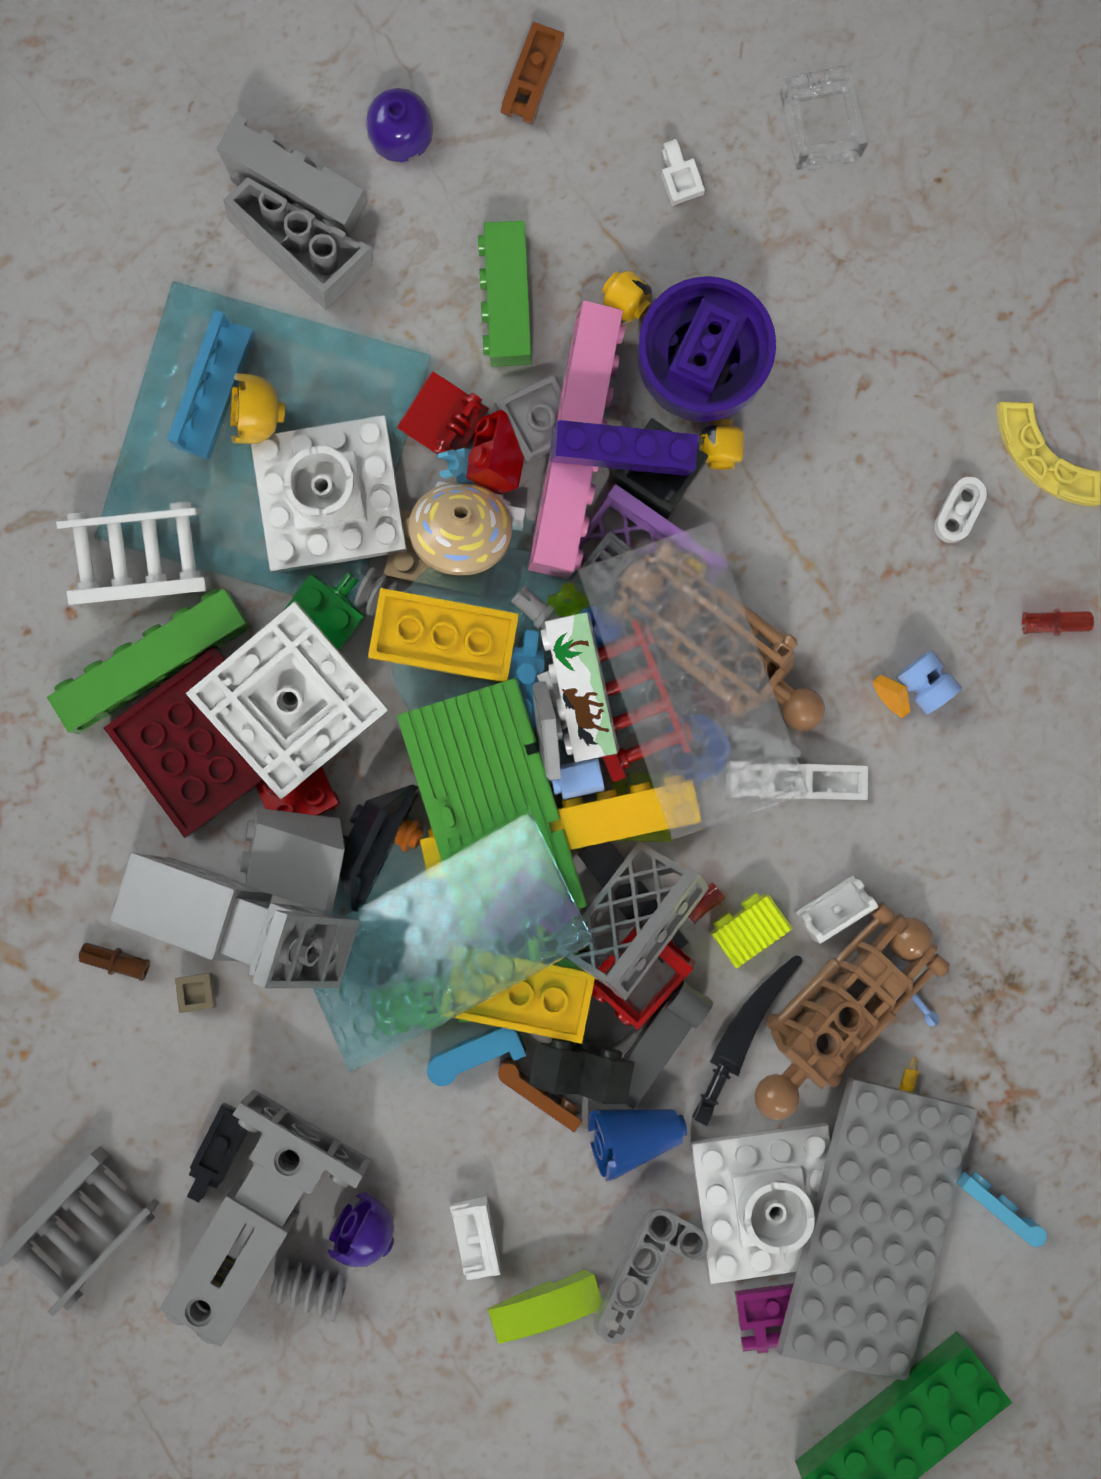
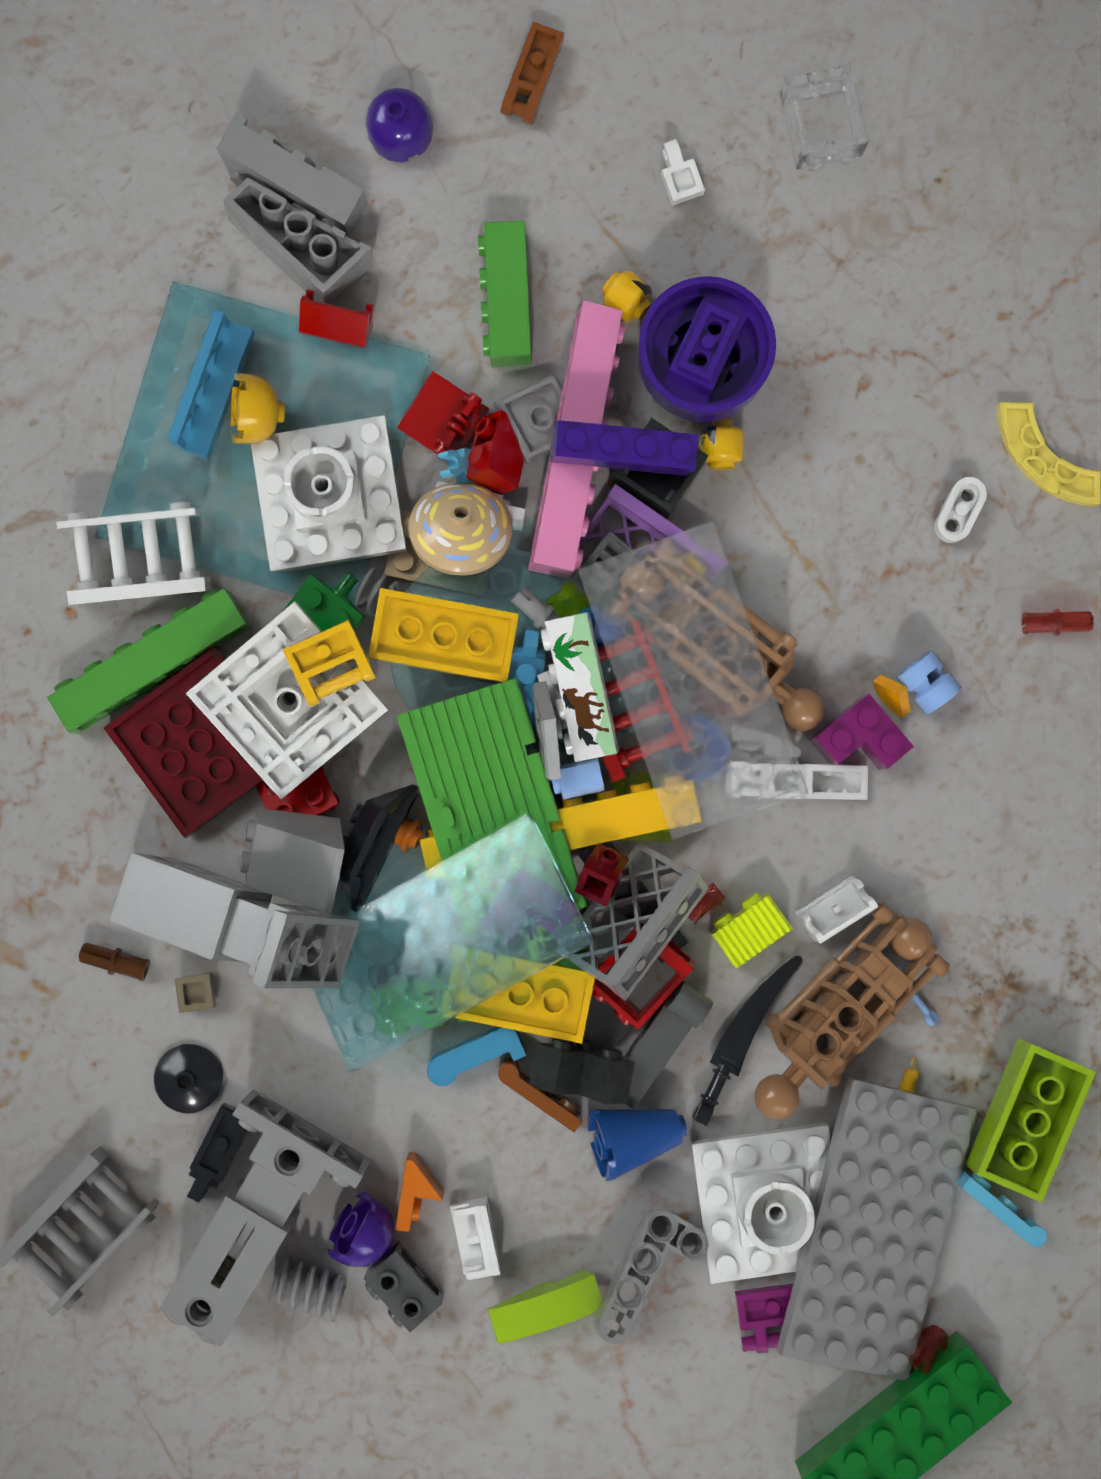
none -> black dish [154,1044,223,1113]
none -> yellow plate [283,619,376,707]
none -> red hinge [299,289,374,348]
none -> dark grey brick [364,1241,444,1332]
none -> orange slope [395,1152,445,1232]
none -> dark red brick [574,843,629,907]
none -> magenta brick [809,693,914,770]
none -> clear red pin [909,1325,948,1373]
none -> lime brick [965,1037,1096,1203]

